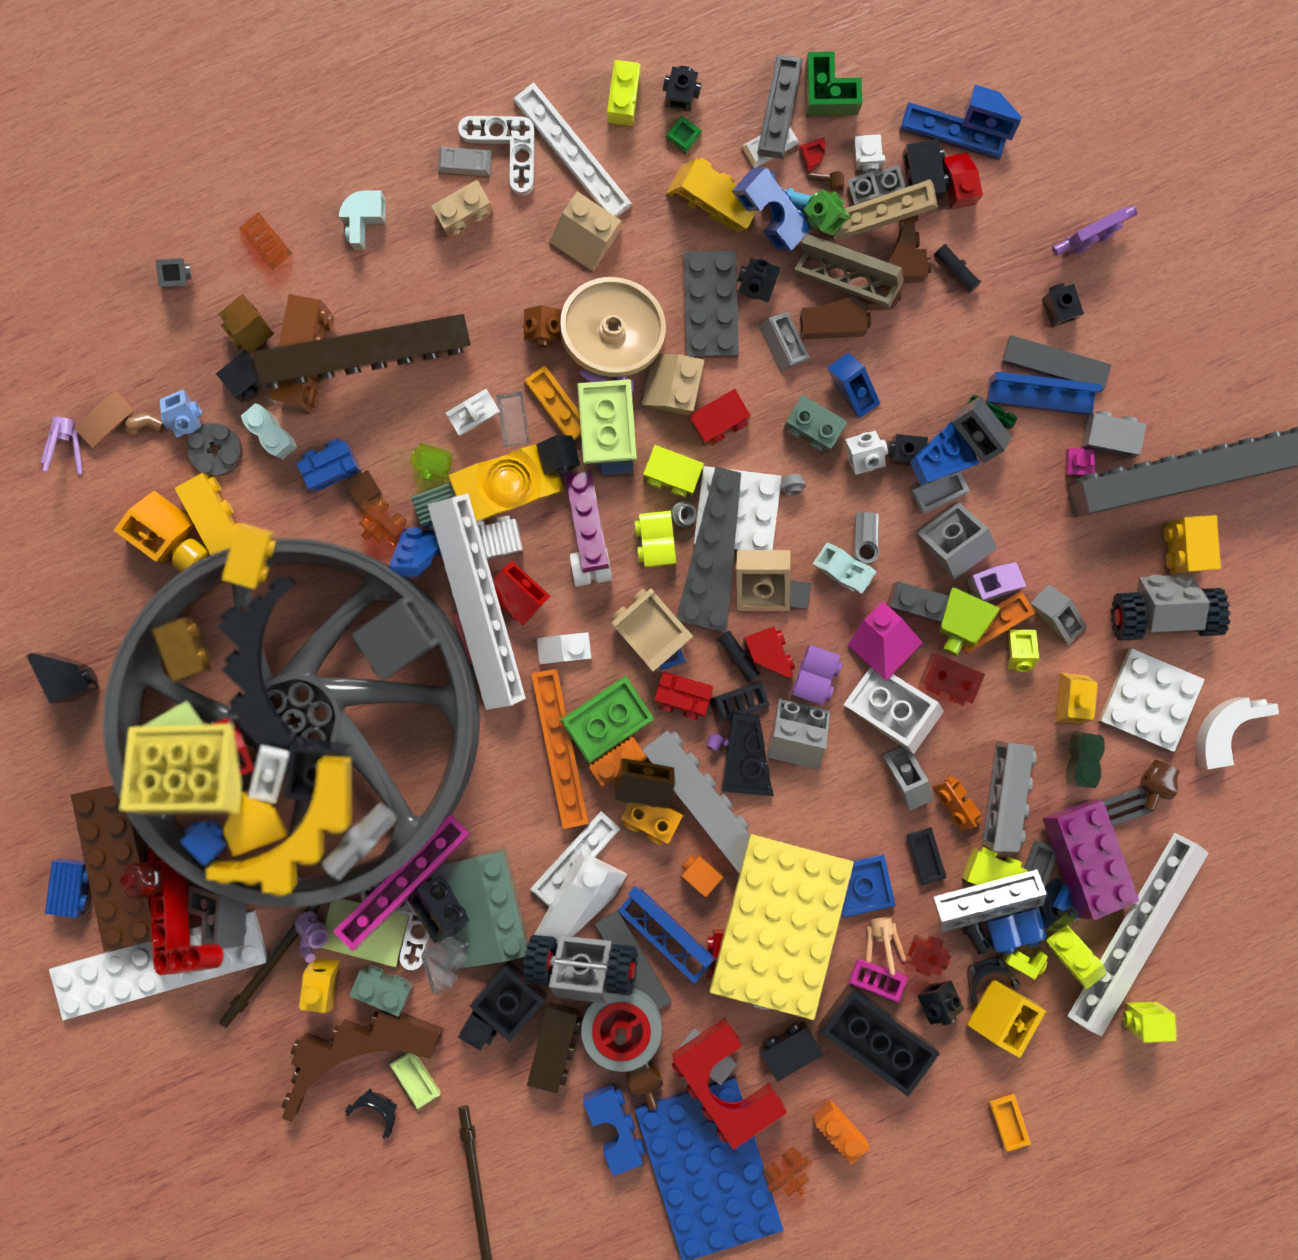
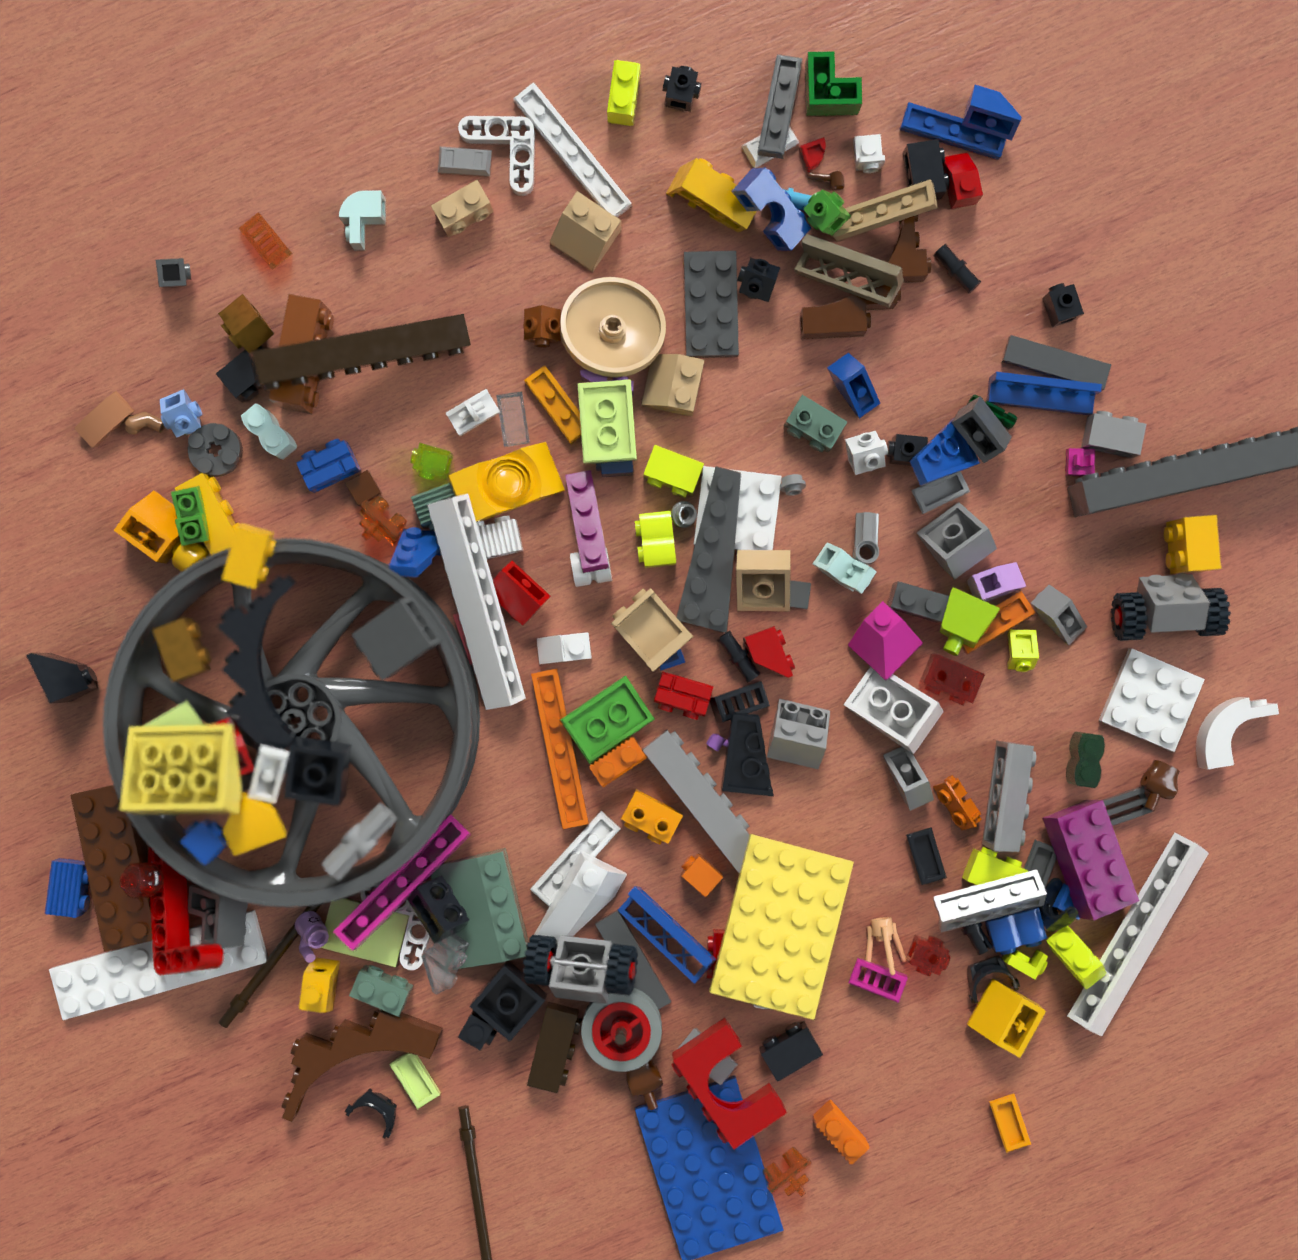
lavender plant [40,417,82,475] -> none
yellow arch [206,757,352,896] -> none
black brick [536,435,580,477] -> none
blue arch [583,1083,646,1176] -> none
dark brown brick [615,758,675,809] -> none
green tile [666,115,702,154] -> none
red brick [689,389,751,446] -> none
light grey slope [759,312,810,372] -> none
medium lavender brick [791,645,842,705] -> none
black brick [818,983,940,1097] -> none
blue tile [841,854,896,918] -> none
light grey slope [848,164,906,205] -> none
black brick [917,980,964,1026] -> none
medium lavender plate [1052,205,1137,256] -> none
yellow torso [1055,673,1098,725] -> none
neon yellow brick [1123,1002,1176,1042] -> none
none -> bright green slope [171,486,209,546]

